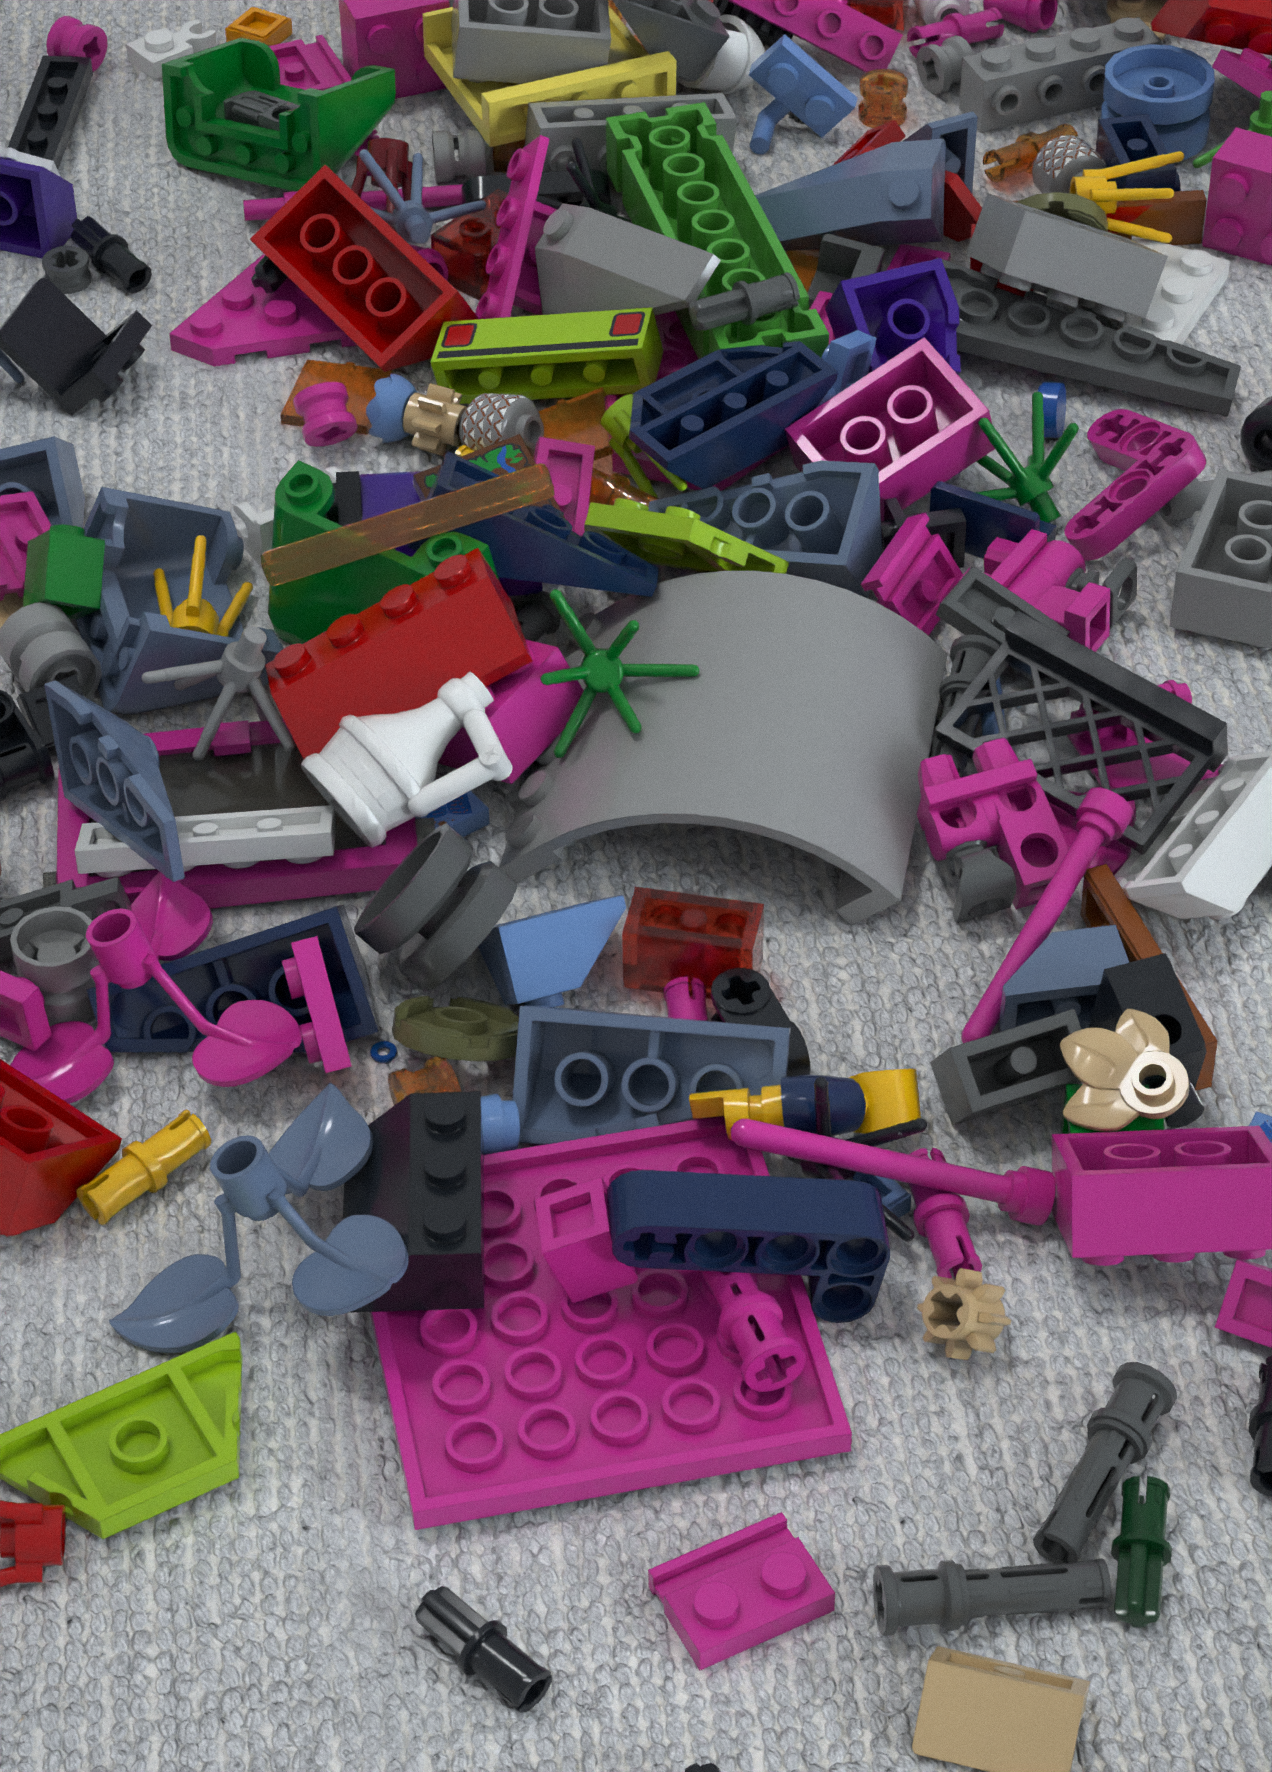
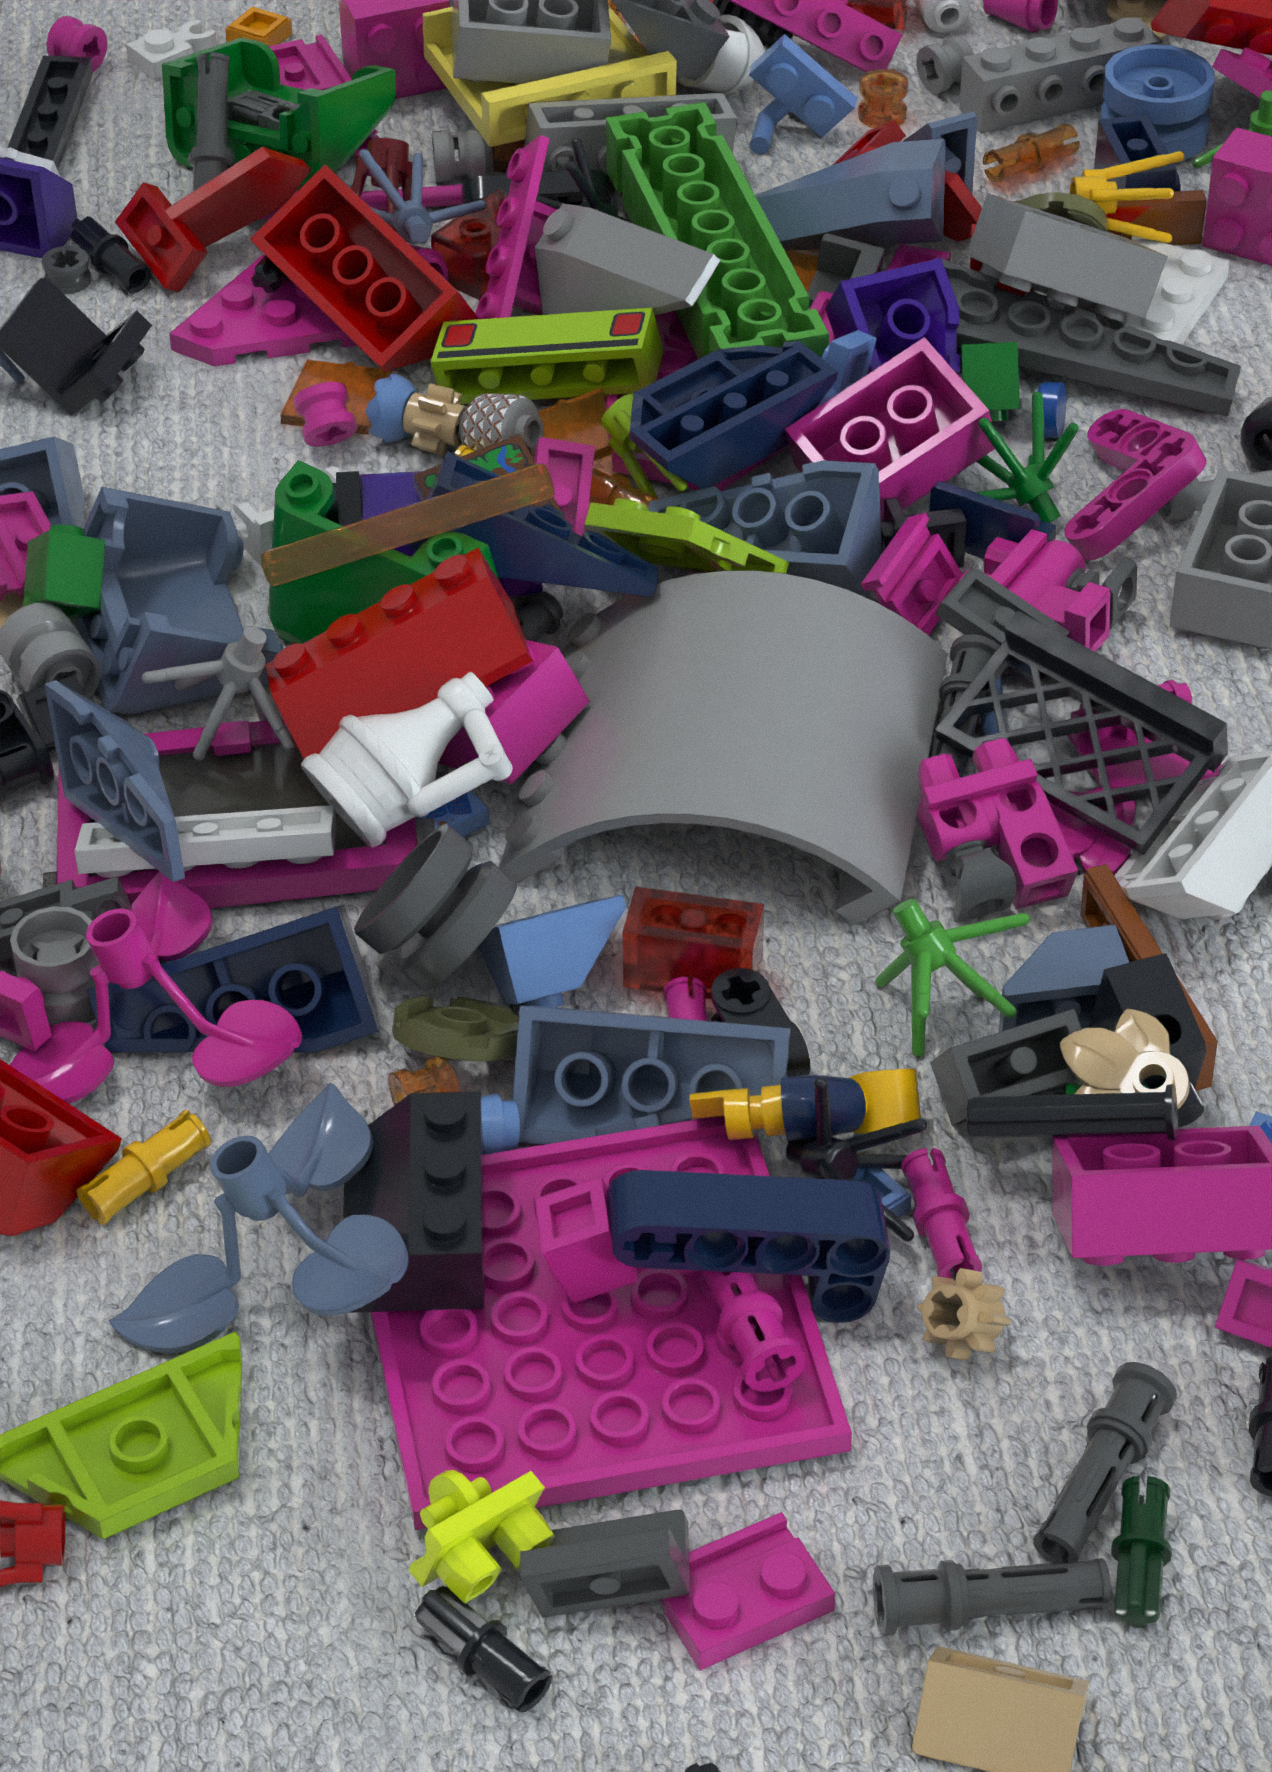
yellow plant [153,535,253,637] -> none
dark pink plate [282,936,352,1073] -> none
blue piece [370,1041,397,1063] -> none
green plant [541,589,700,758] -> none
dark grey axle [688,272,800,331] -> none
dark pink piece [731,1118,1056,1226] -> none
dark pink pin [907,7,1004,58] -> none
dark pink piece [961,787,1134,1043] -> none
light grey head [1032,135,1107,194] -> none
none -> red piece [115,147,311,292]
none -> dark grey pin [188,52,234,191]
none -> neon yellow hips [408,1470,555,1604]
none -> dark grey panel [520,1509,690,1618]
none -> bright green plant [875,898,1030,1057]
none -> green brick [962,342,1020,421]
none -> black axle [966,1084,1178,1141]

